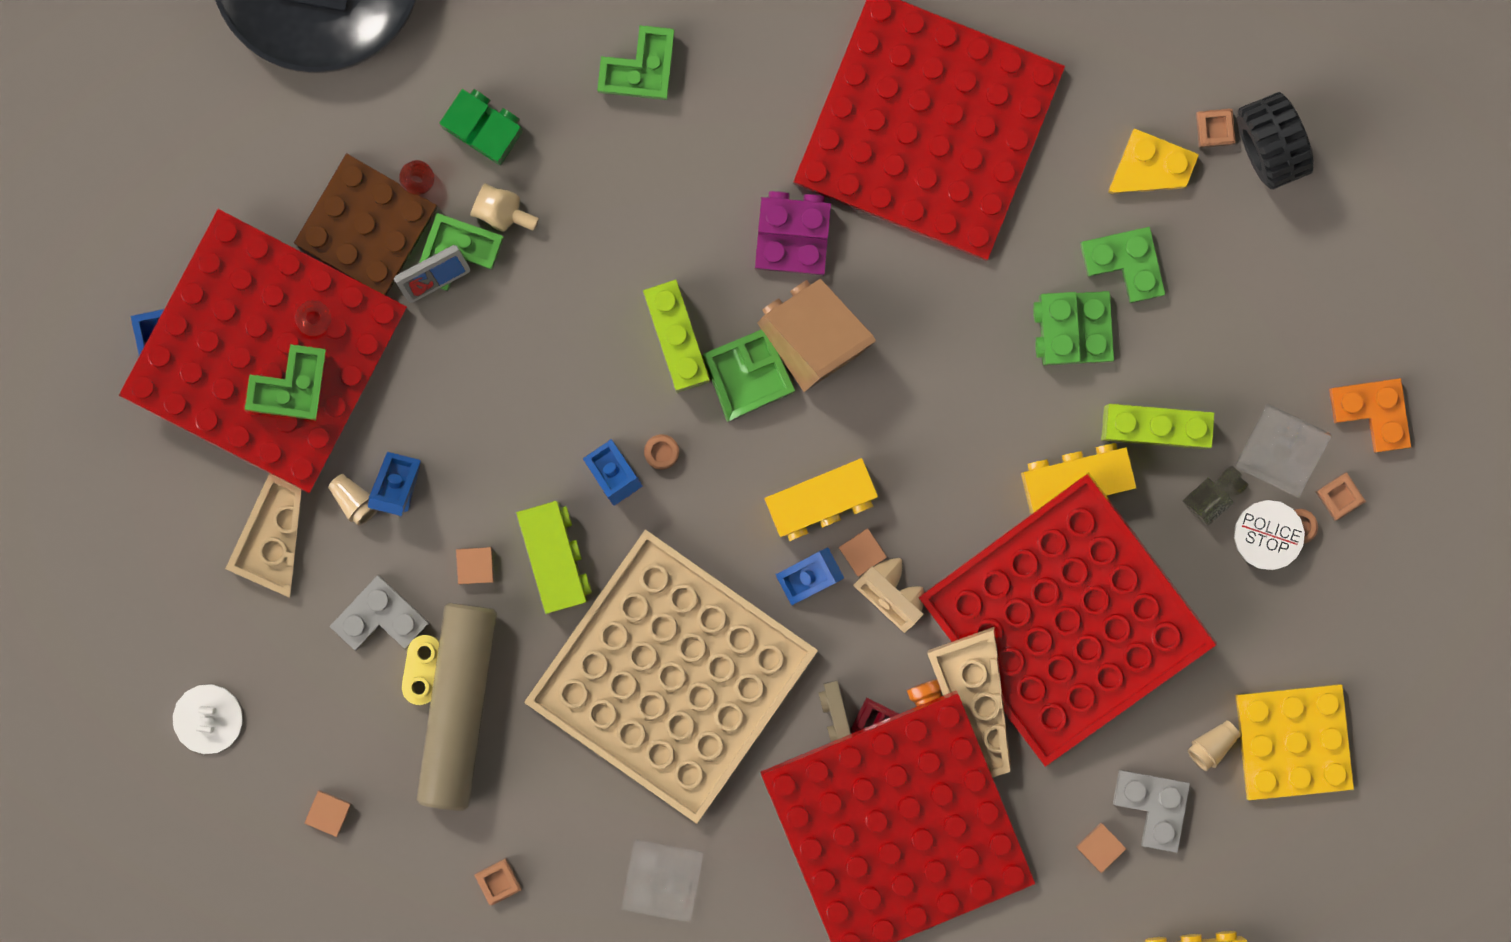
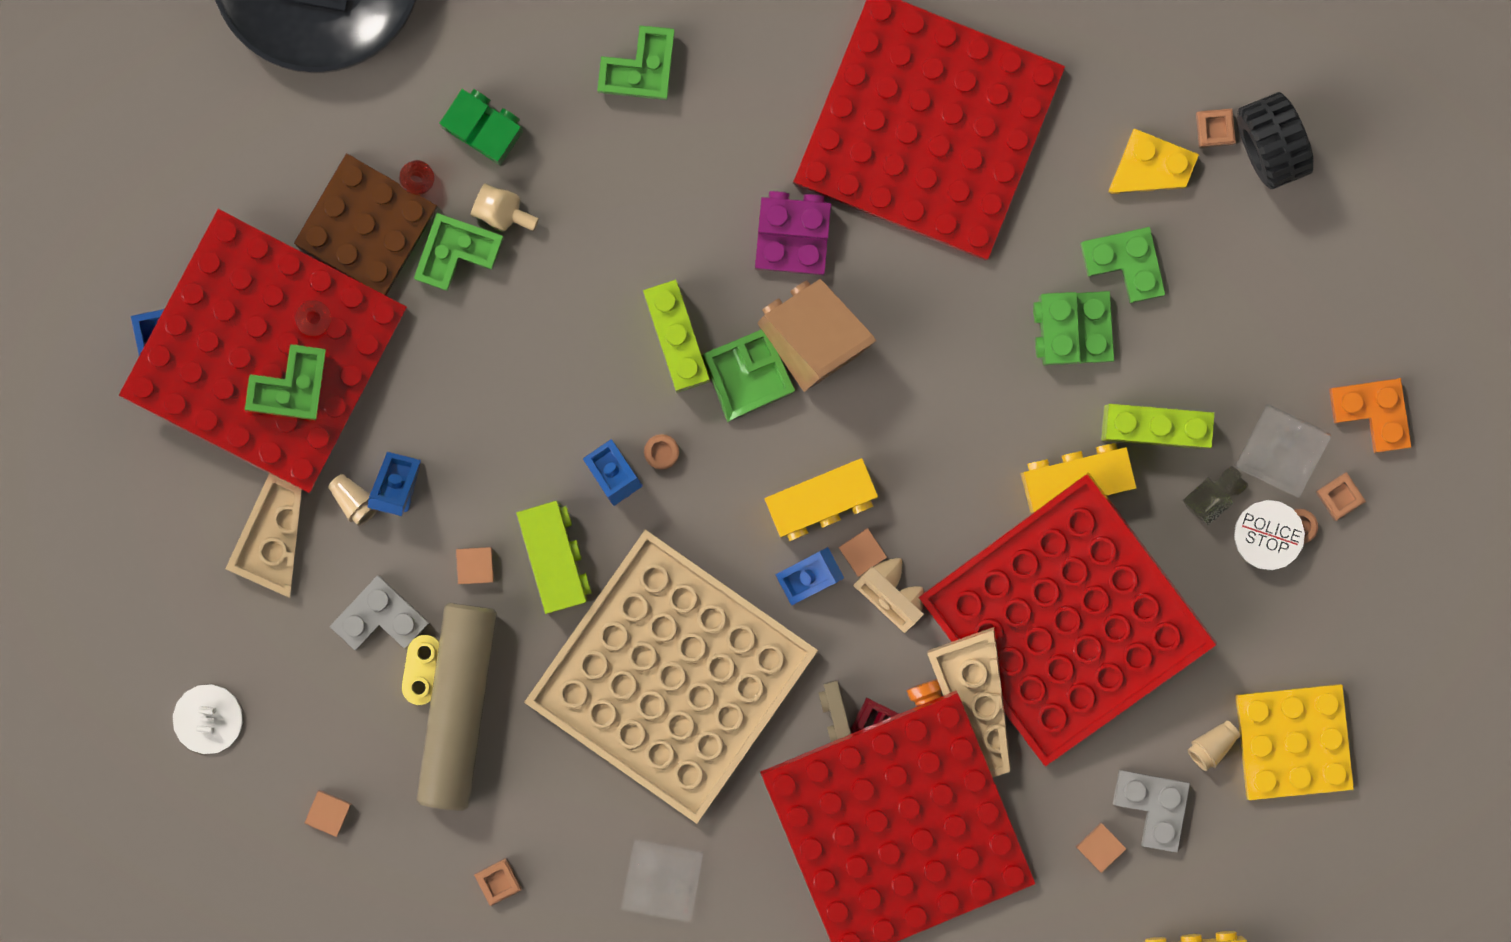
slope [394,245,470,303] -> none

